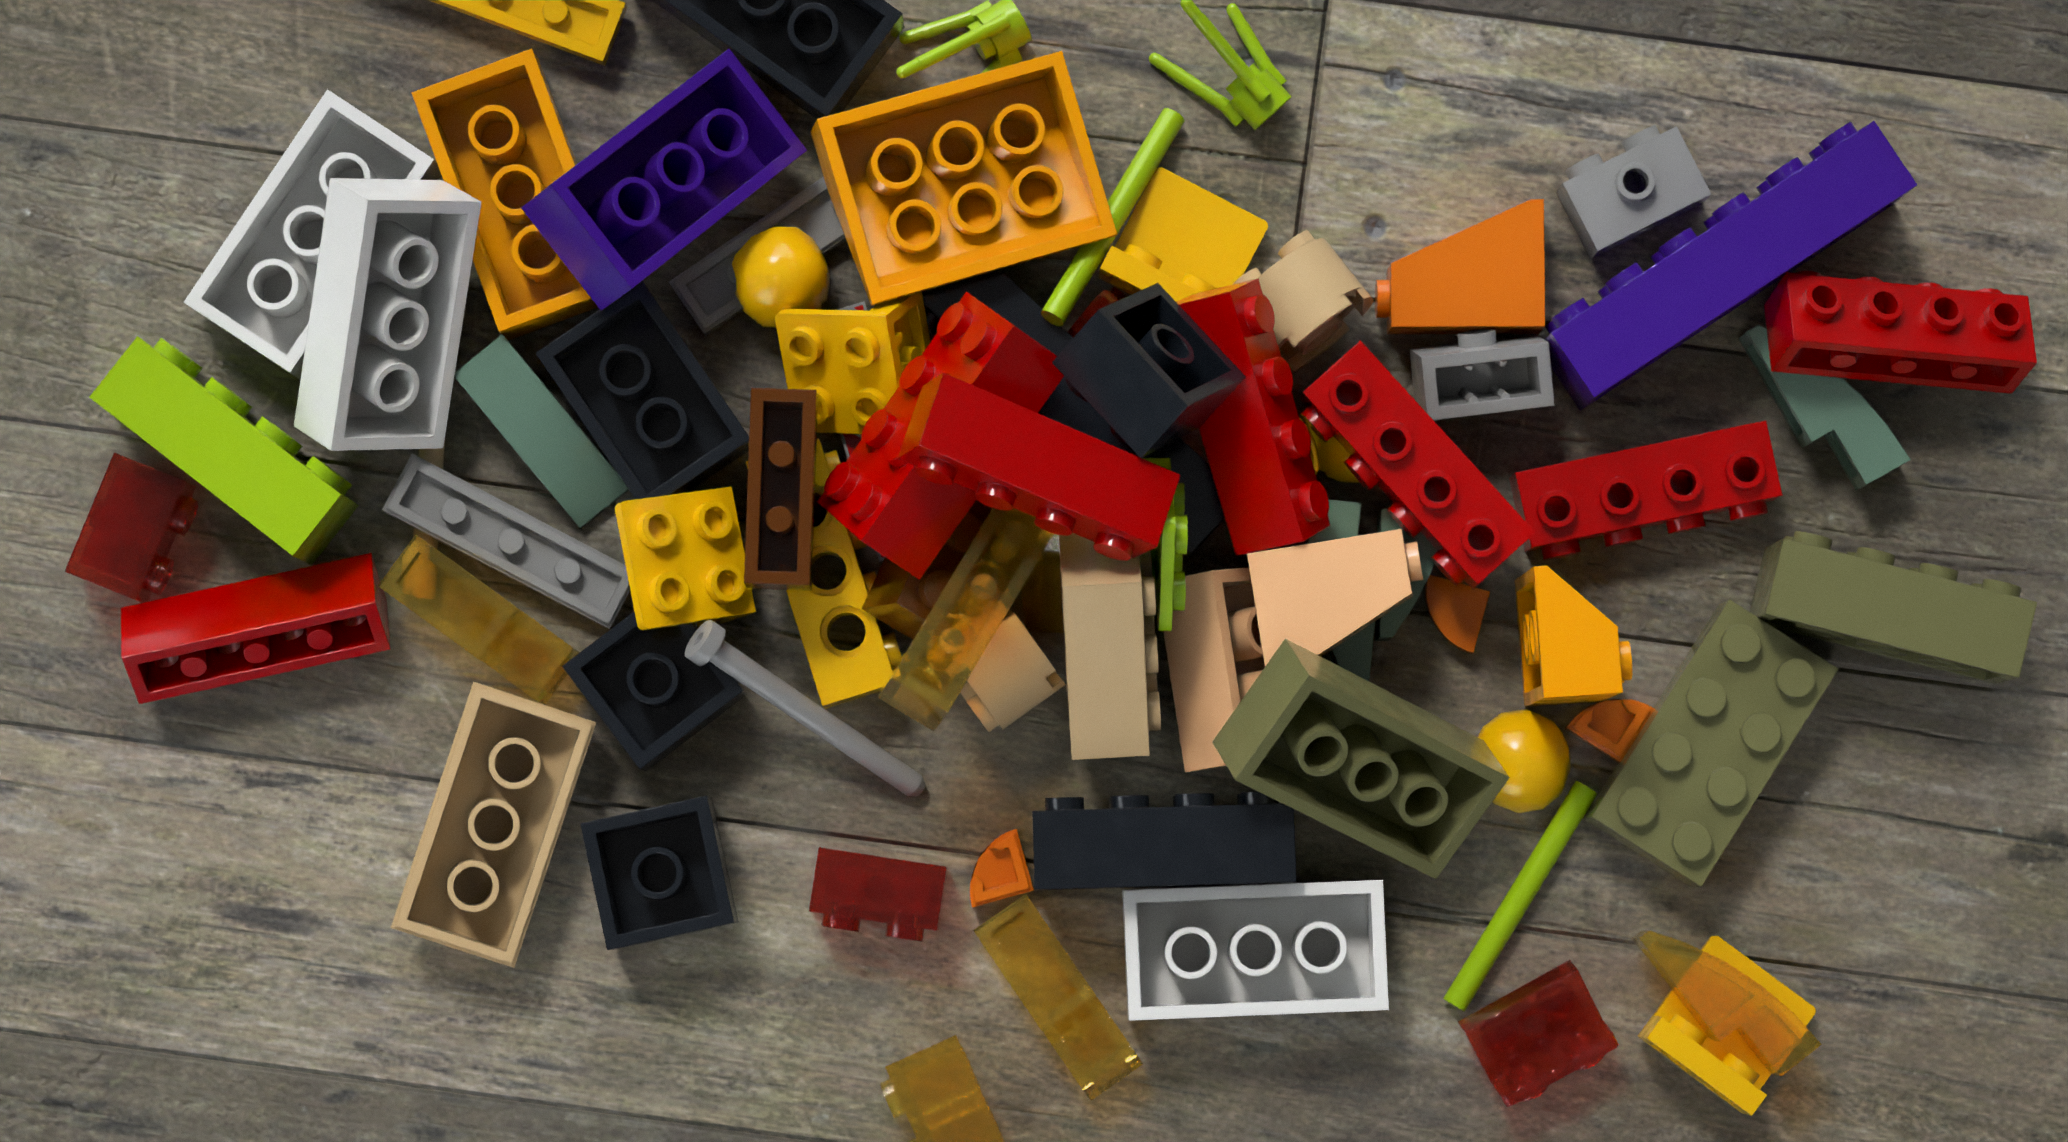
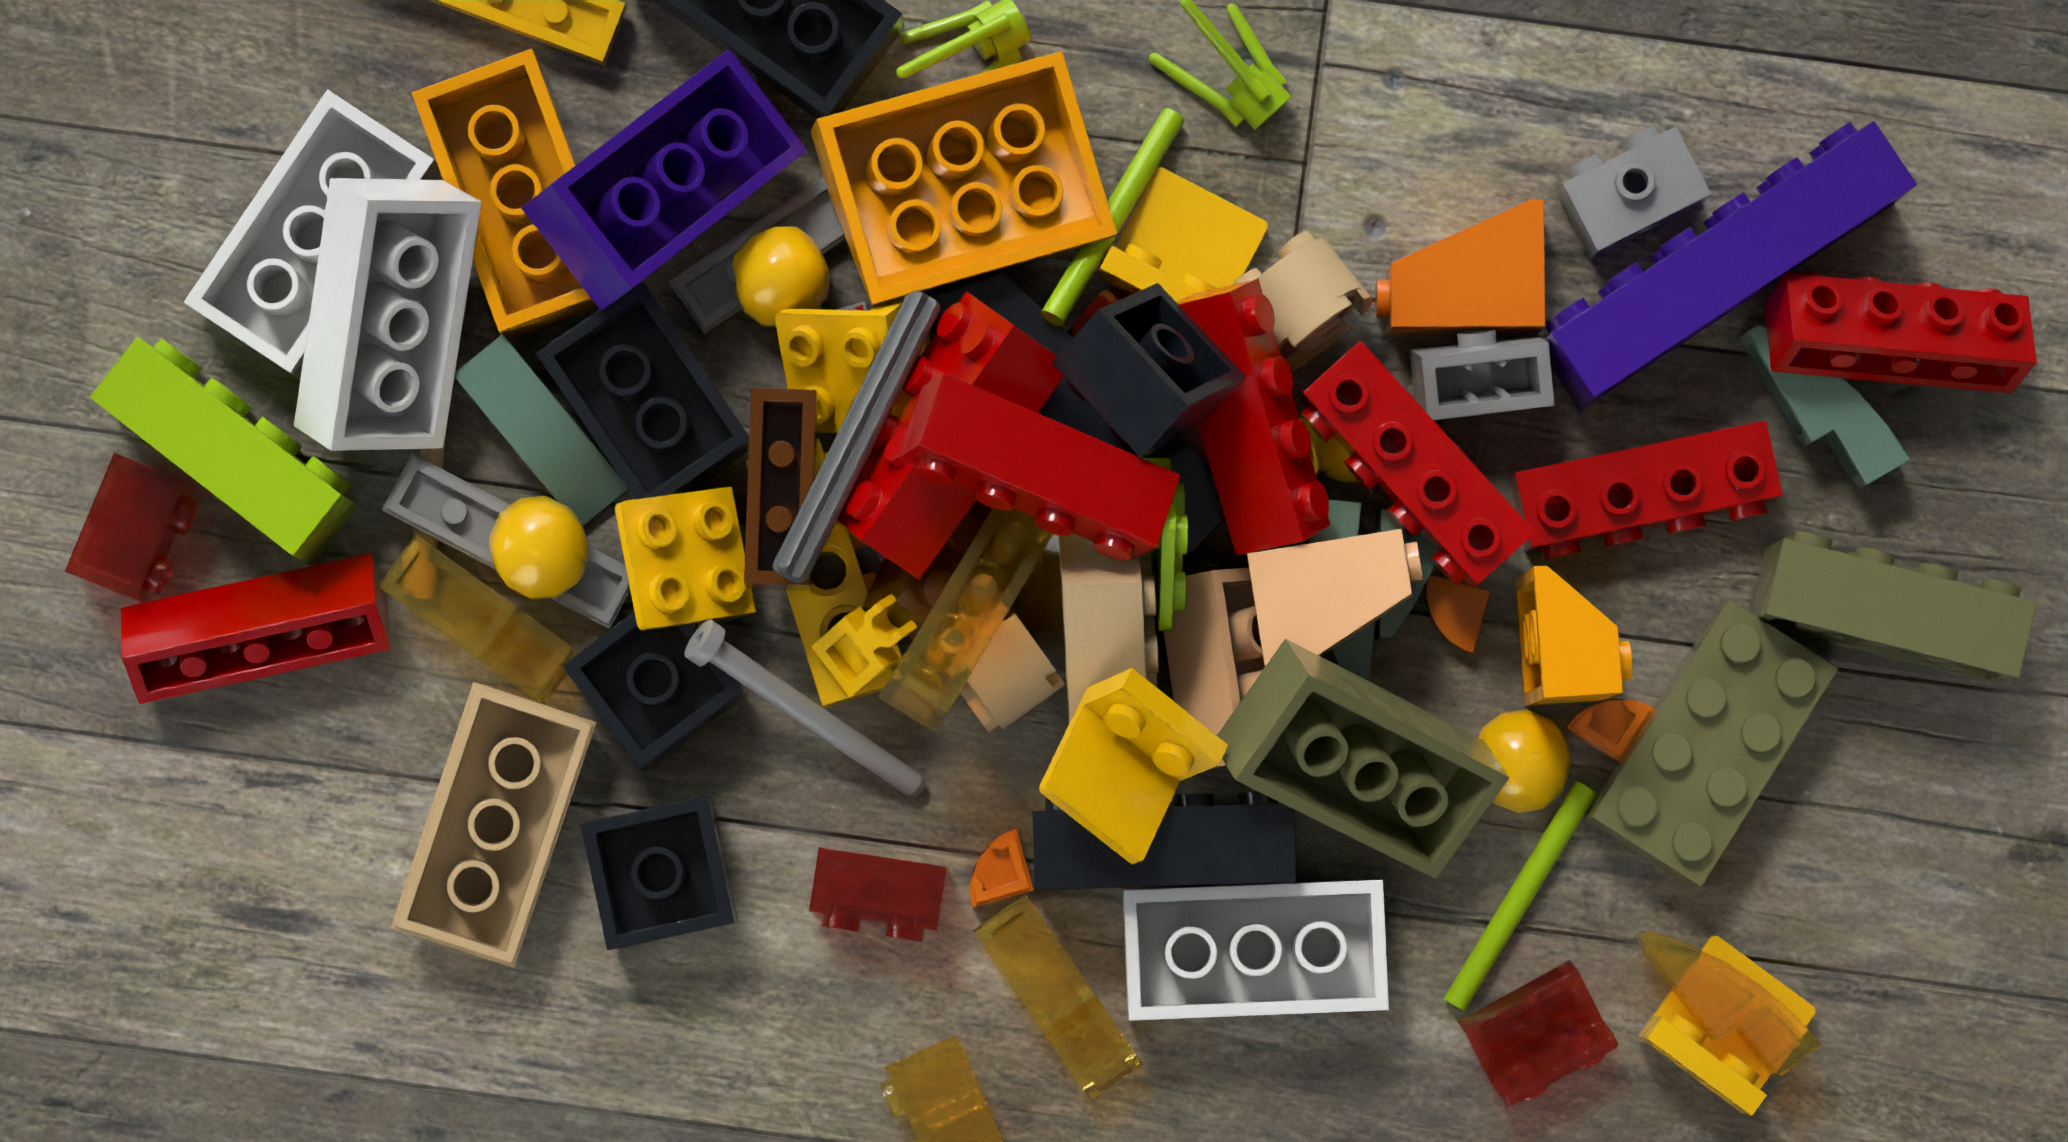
none -> yellow hair [489,496,589,599]
none -> dark grey axle [773,291,940,583]
none -> yellow plate [811,593,917,698]
none -> yellow bracket [1039,668,1228,864]

